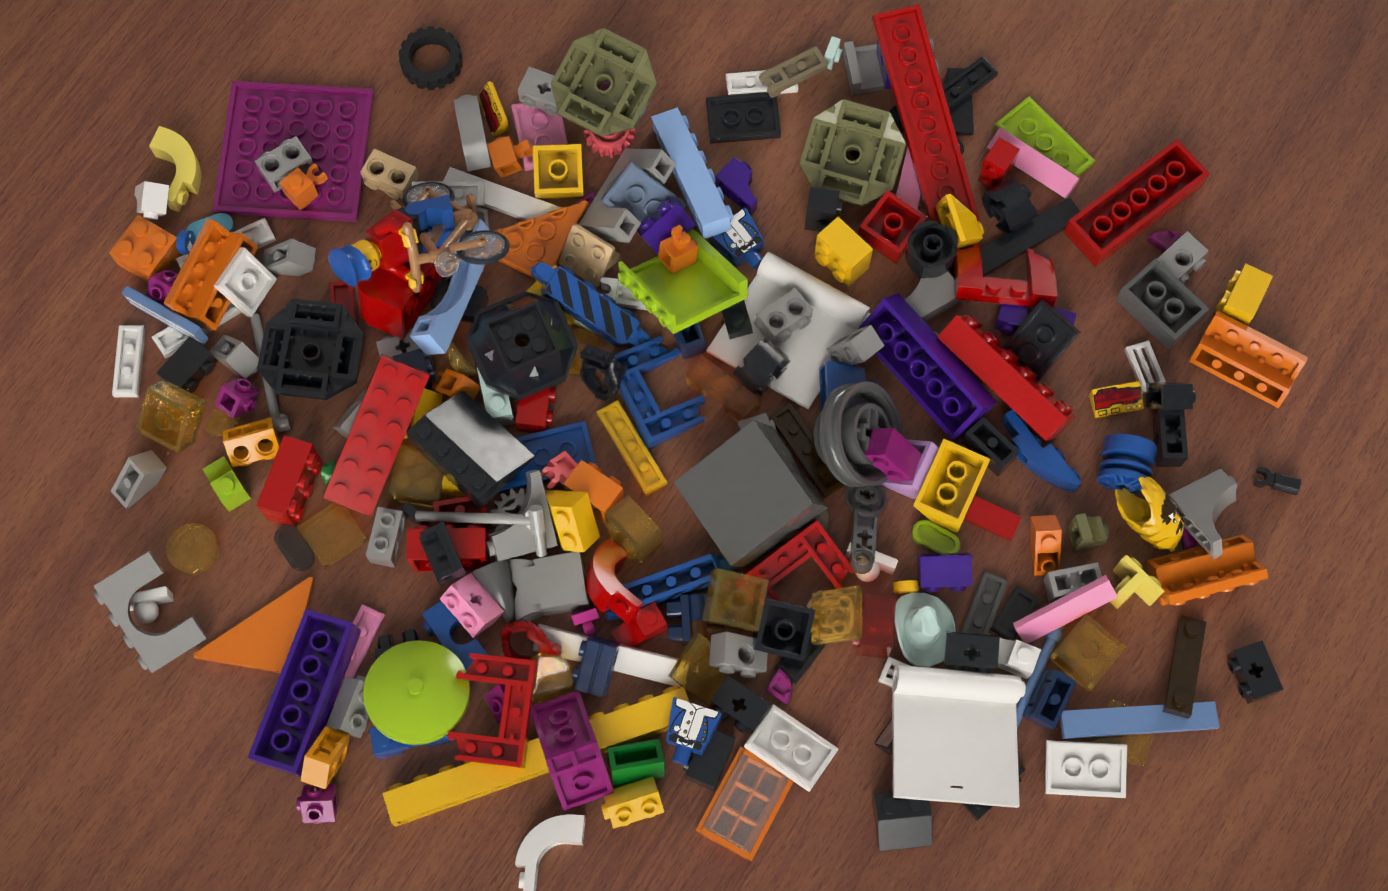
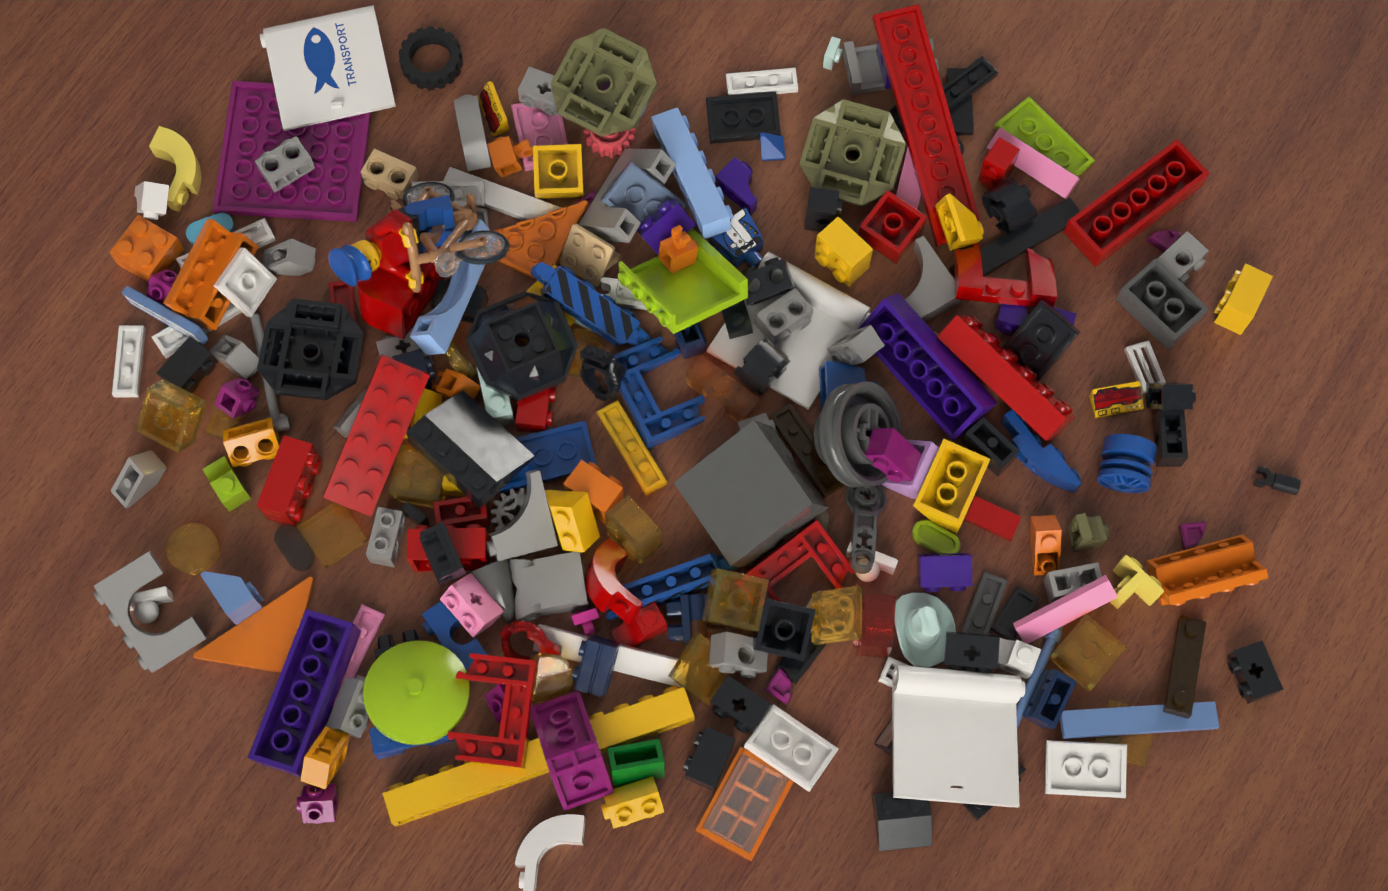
blue tile [176,230,196,255] -> none
orange brick [279,163,328,211] -> none
green plate [321,460,335,485] -> none
light grey bar [415,505,547,557] -> none
coral plate [540,451,578,488] -> none
torso [667,697,722,766] -> none
dark tan plate [759,46,828,98] -> none
yellow tile [893,580,919,594] -> none
black brick [905,221,958,278] -> none
yellow head [1115,477,1185,552] -> none
light grey arch [1169,469,1237,559] -> none
orange brick [1189,310,1308,408] -> none
none -> medium blue slope [200,571,264,625]
none -> white door [260,5,396,131]
none -> black brick [742,257,796,307]
none -> blue slope [760,133,786,161]

